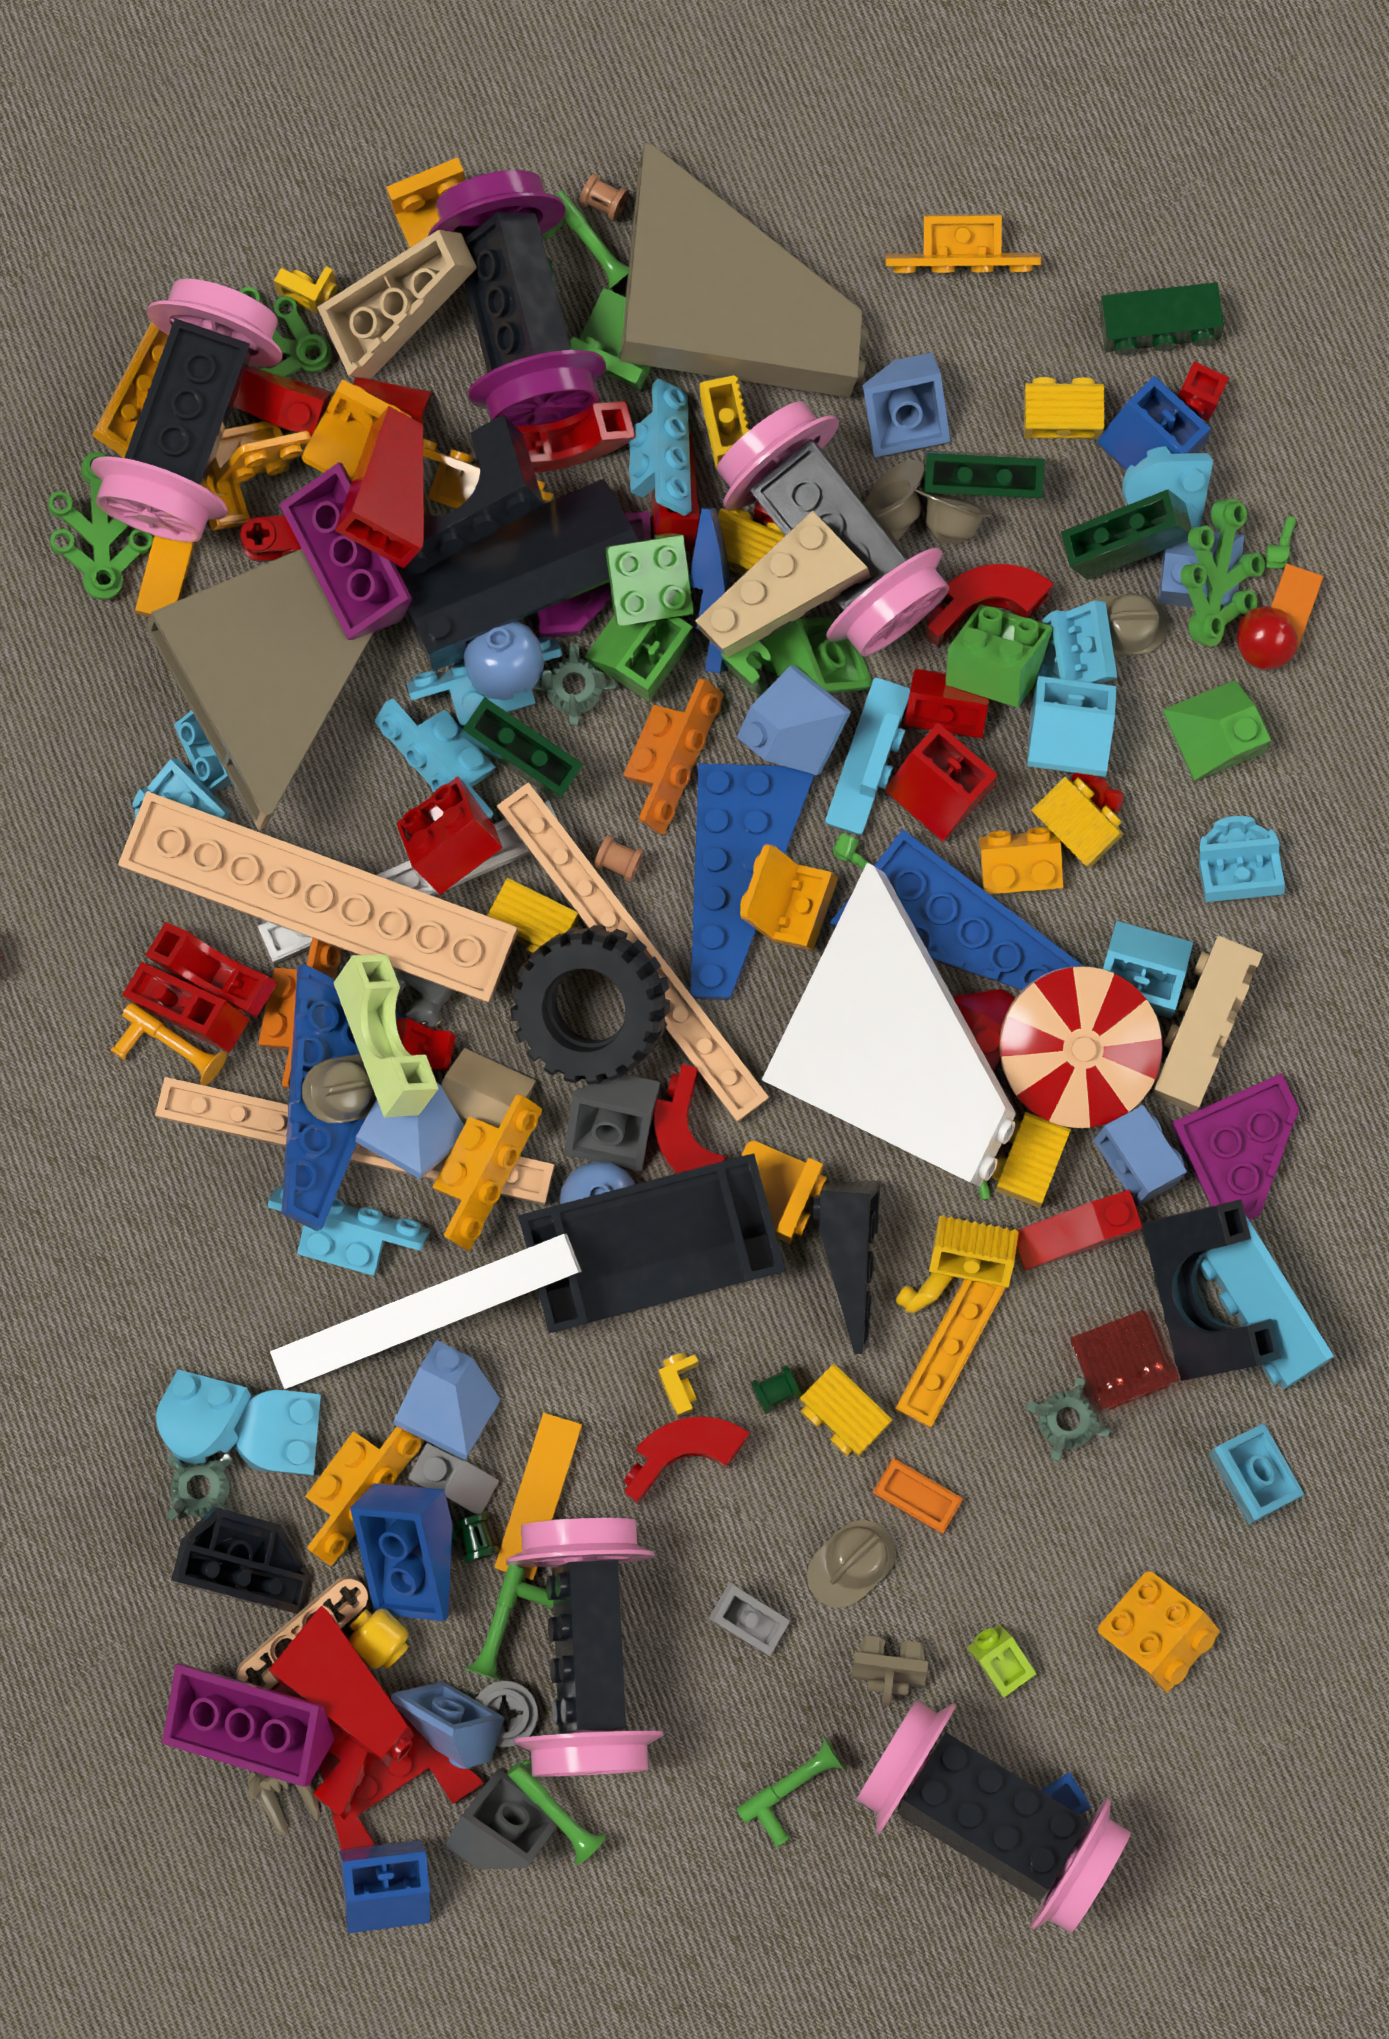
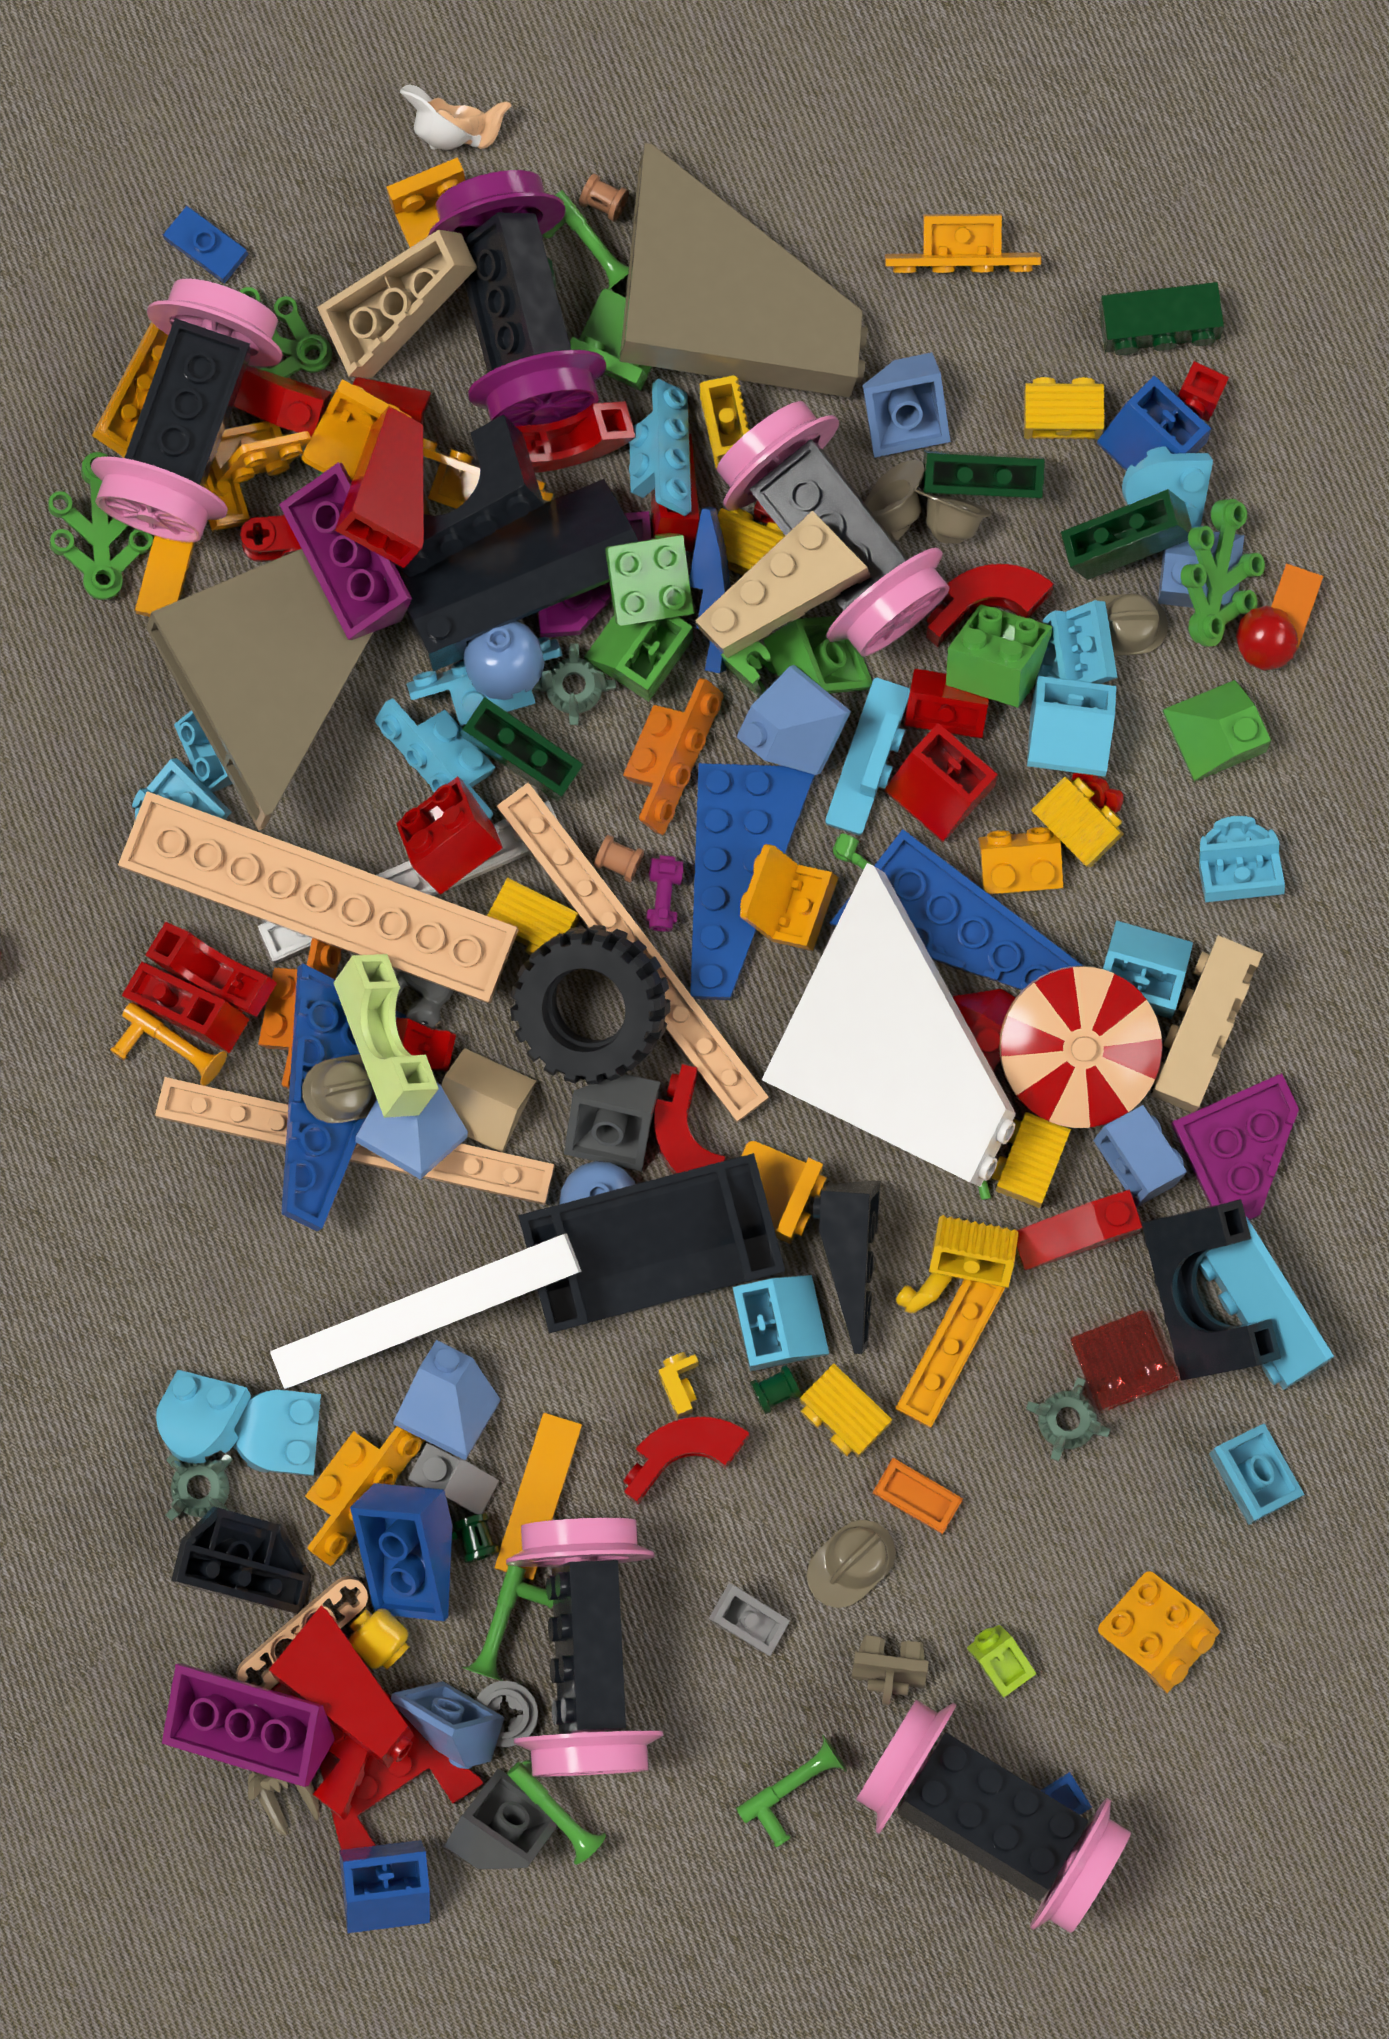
medium azure bracket [267,1186,430,1276] -> none
yellow bracket [274,266,338,314] -> none
light orange bracket [432,1094,542,1251] -> none
bright green hand [1265,516,1296,569] -> none
none -> blue plate [163,206,248,284]
none -> hair [400,85,511,150]
none -> magenta bar [646,855,683,932]
none -> medium azure slope [733,1275,829,1372]

